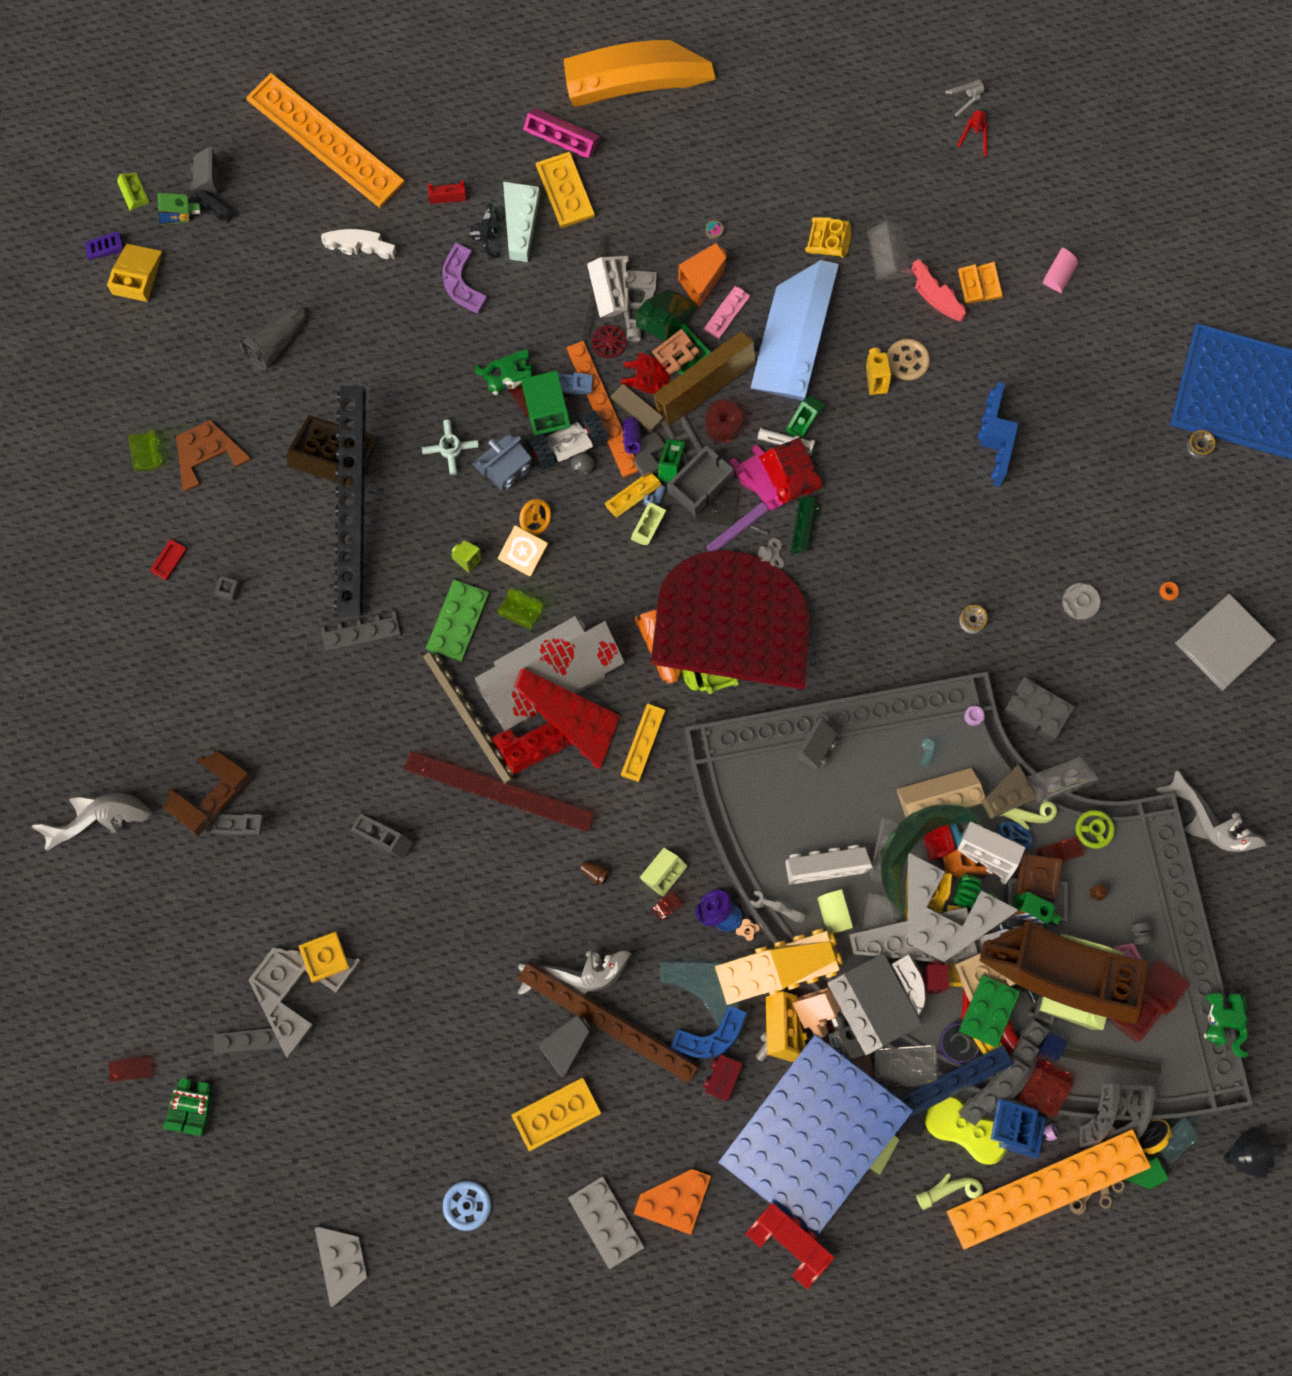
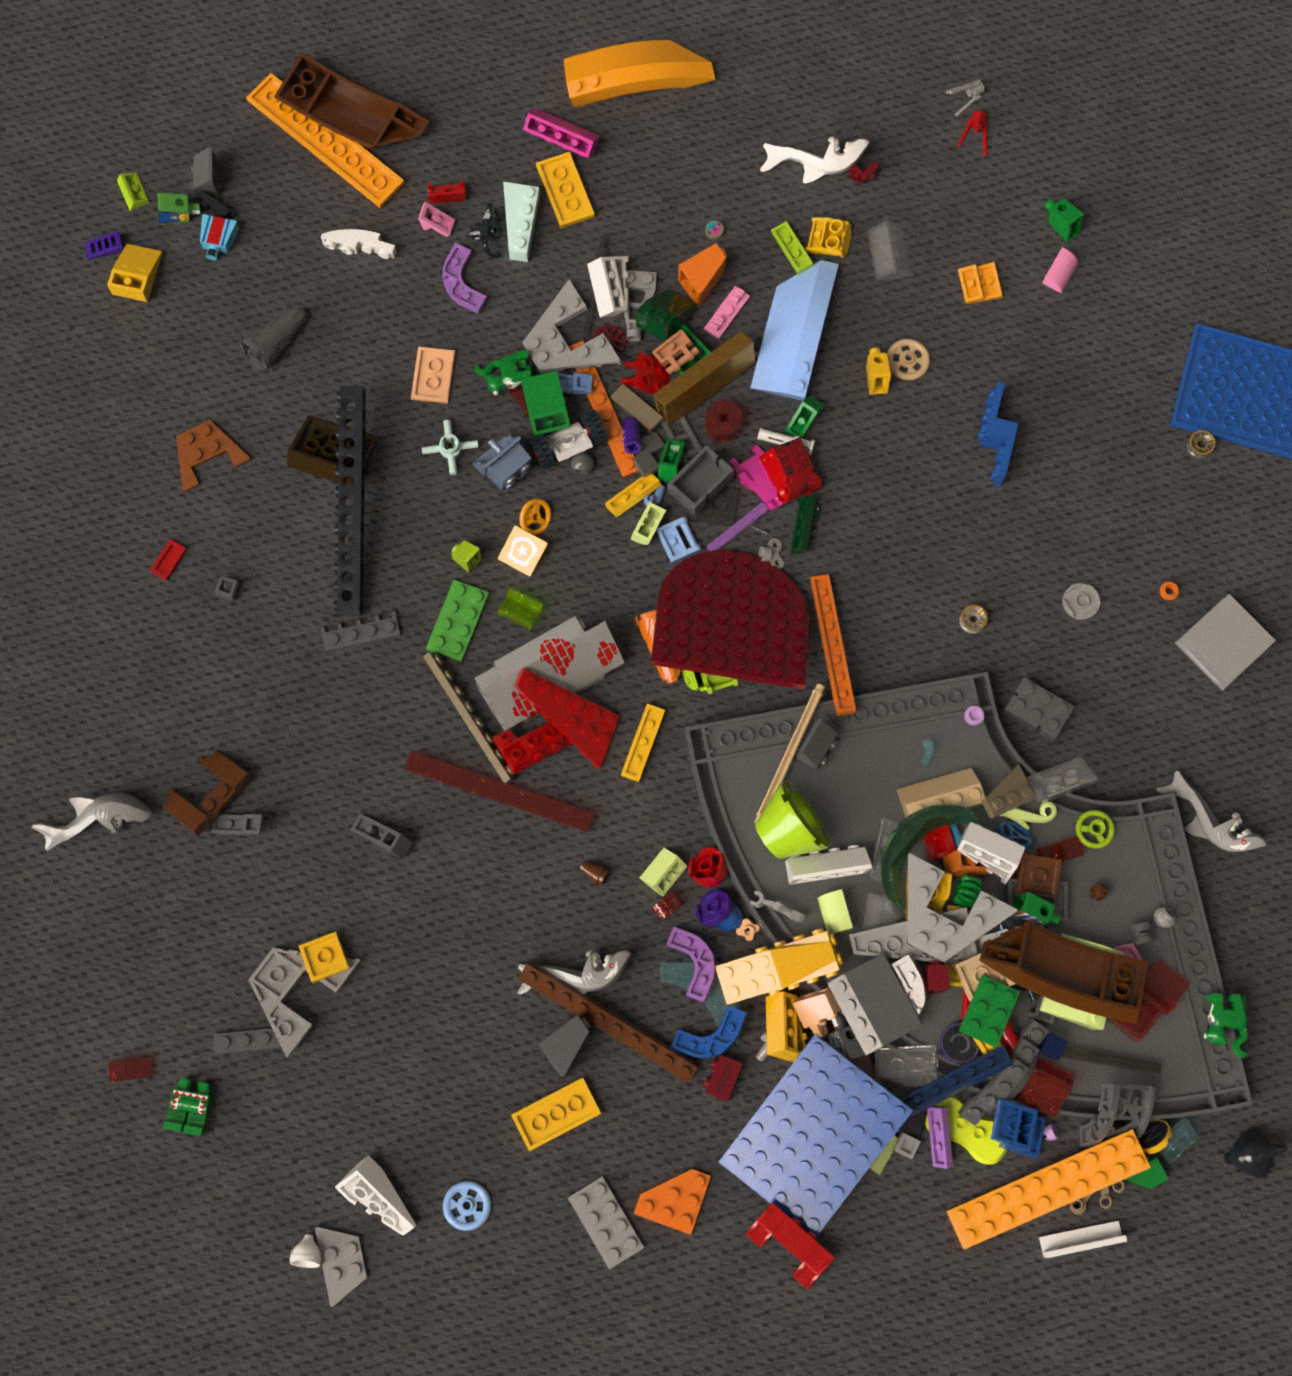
clear neon green bracket [128,429,162,472] -> none
coral slope [911,259,966,322] -> none
yellowish green plant [916,1173,983,1210] -> none
none -> torso [200,214,239,260]
none -> reddish brown slope [274,52,429,148]
none -> white helmet [290,1235,321,1268]
none -> white wedge [335,1155,416,1235]
none -> light nougat tile [411,346,455,404]
none -> bright pink slope [418,202,455,237]
none -> light grey wing [522,280,622,373]
none -> light blue plate [656,517,702,564]
none -> medium lavender plate [666,927,716,1003]
none -> red cylinder [688,847,728,888]
none -> tan piece [754,684,825,823]
none -> lime cone [755,781,831,859]
none -> white piece [760,136,869,183]
none -> lime plate [771,221,813,275]
none -> orange plate [810,574,856,716]
none -> dark red bracket [848,161,880,184]
none -> light grey plate [893,1132,921,1159]
none -> medium lavender plate [927,1105,953,1169]
none -> white fence [1039,1221,1127,1258]
none -> green torso [1044,199,1084,243]
none -> light grey piece [1154,907,1176,928]

